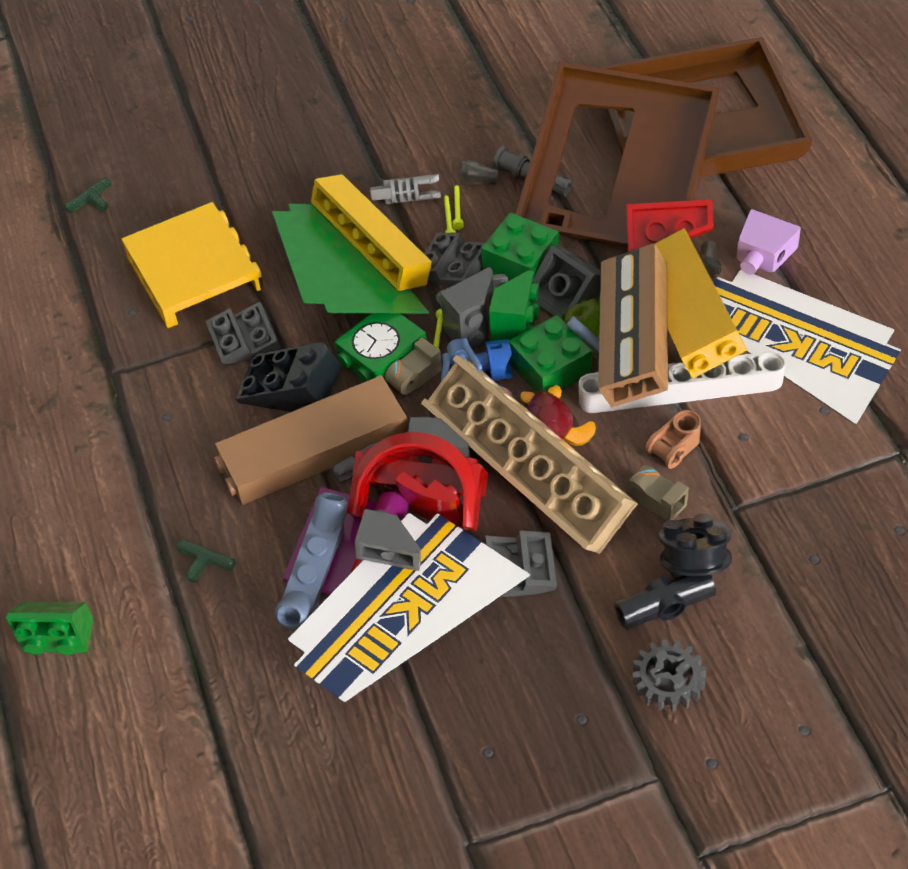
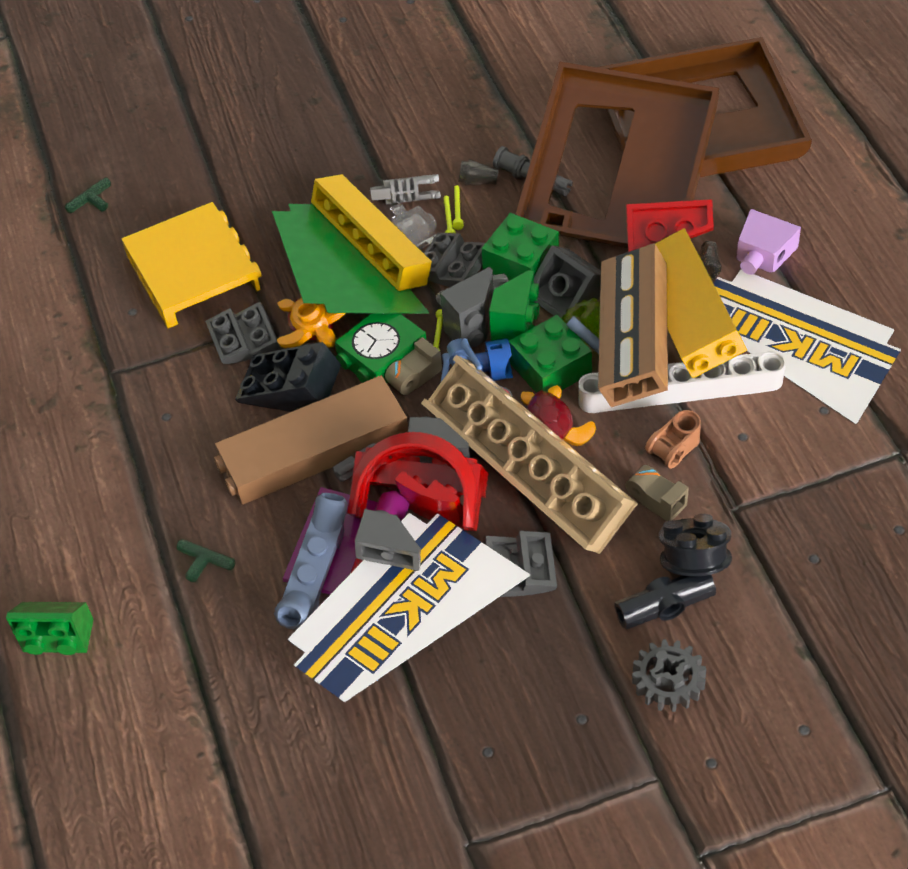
none -> light orange animal [277,294,345,348]
none -> clear brick [390,203,437,249]

